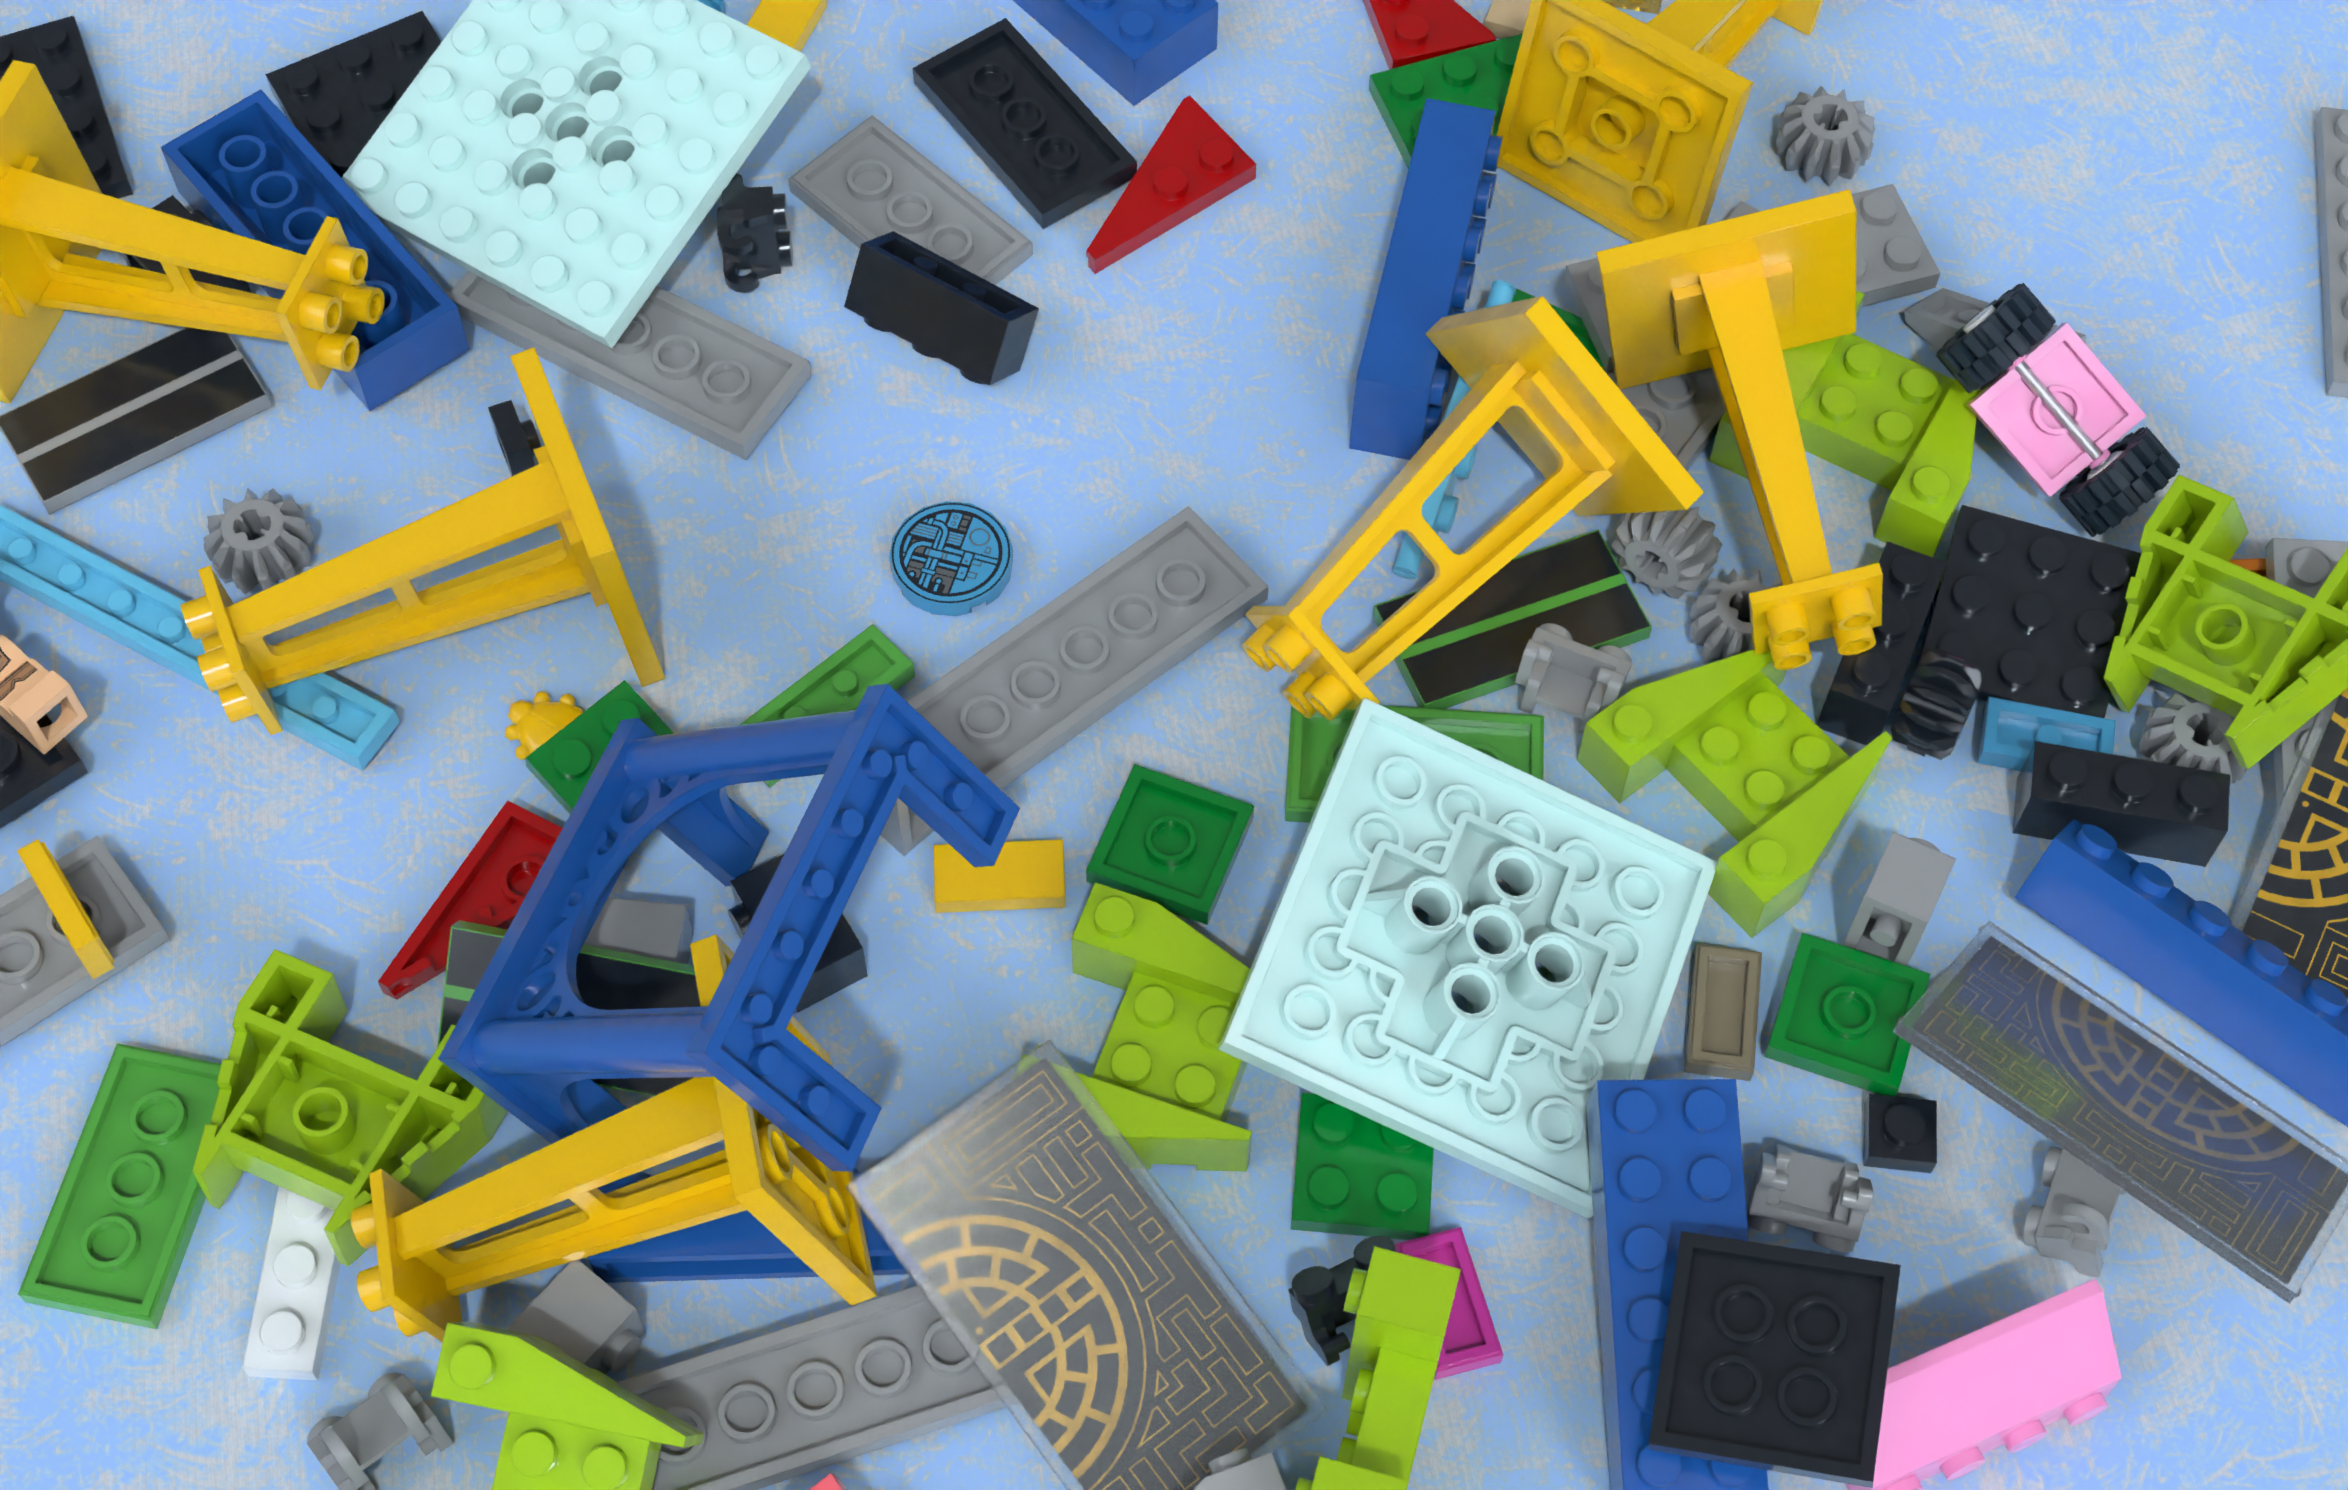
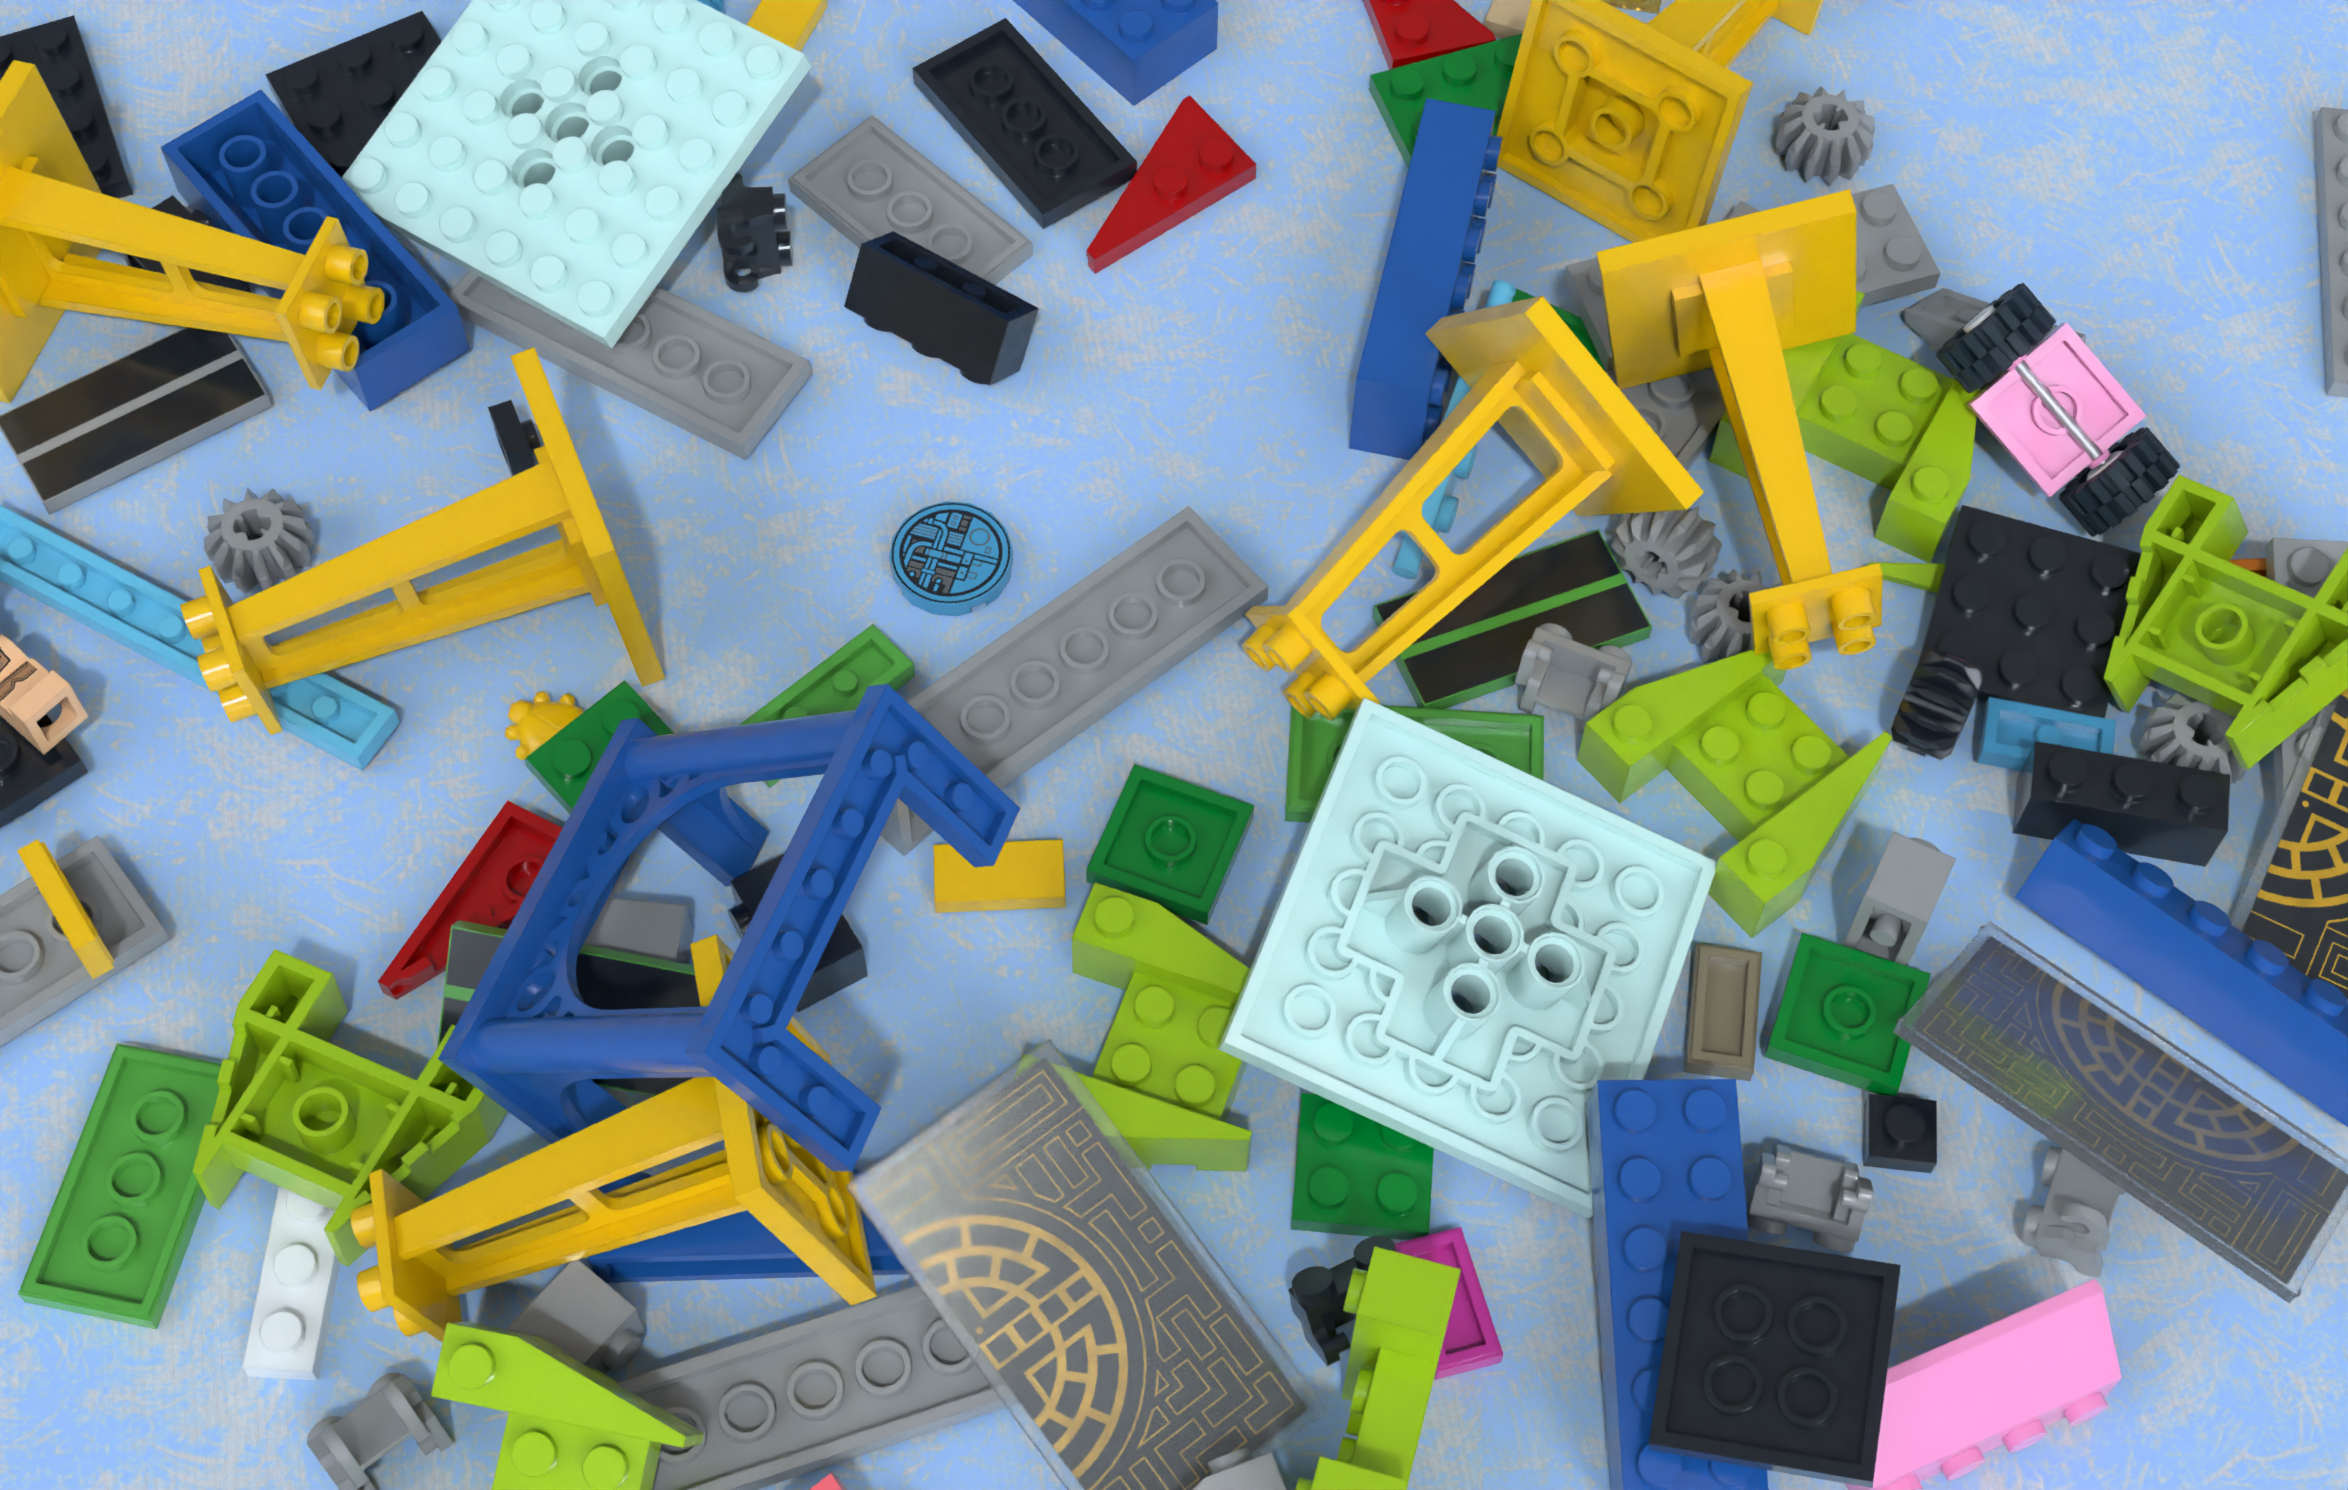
black brick [1816,541,1947,745] -> none

